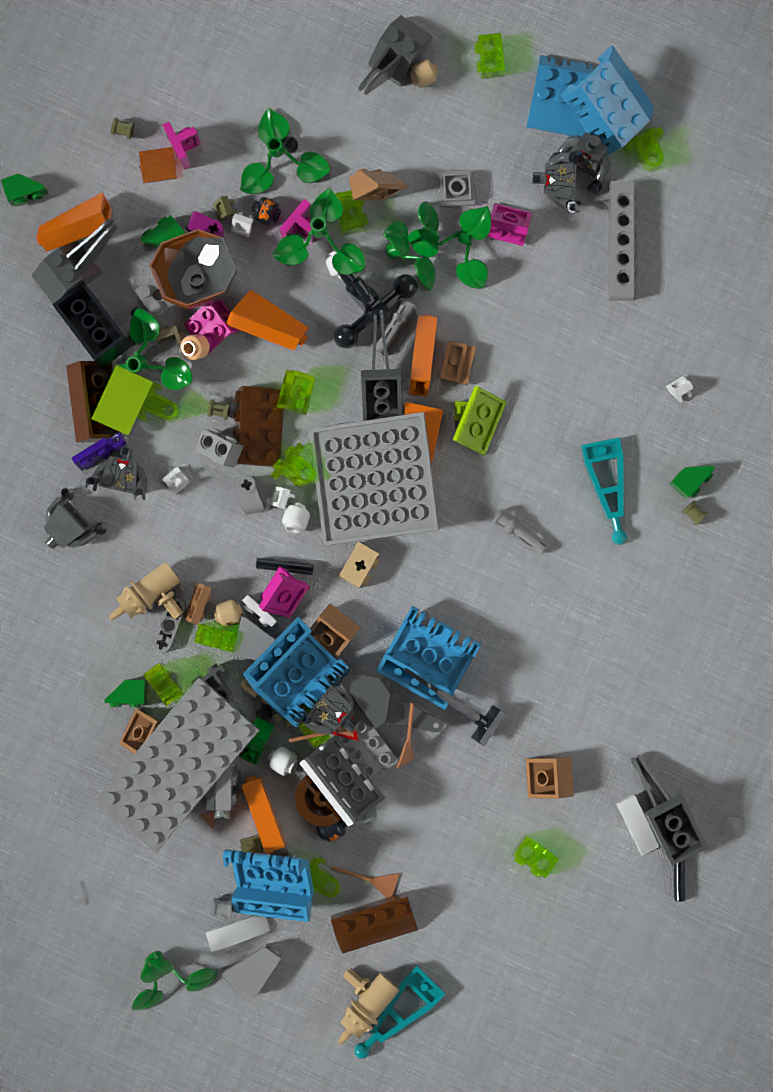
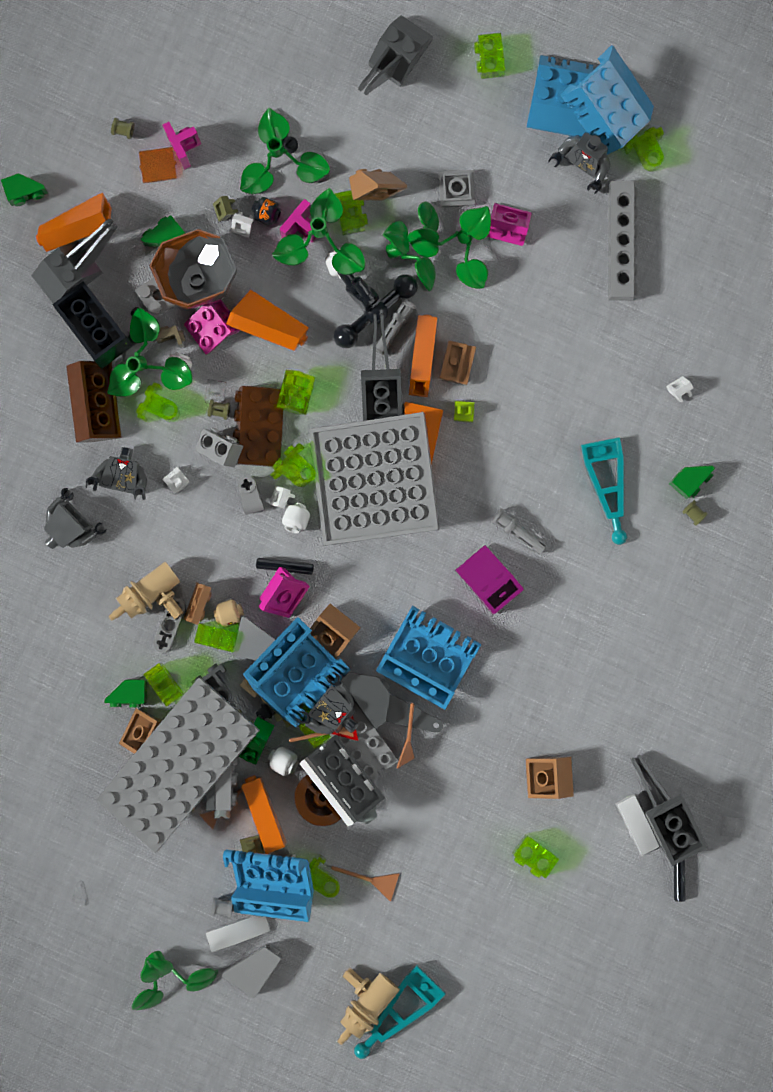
dark purple hinge [72,432,127,471] -> none
lime tile [91,365,153,435] -> none
light nougat head [180,334,210,361] -> none
magenta piece [186,211,225,238] -> none
white plate [242,595,278,627] -> none
black head [316,819,347,842] -> none
reddish brown slope [331,892,418,954] -> none
tan brick [339,542,380,588] -> none
black piece [403,667,506,747] -> none
tan head [409,59,439,88] -> none
lime tile [453,386,507,455] -> none
dark grey torso [532,151,584,213] -> none
none -> magenta slope [455,545,524,615]

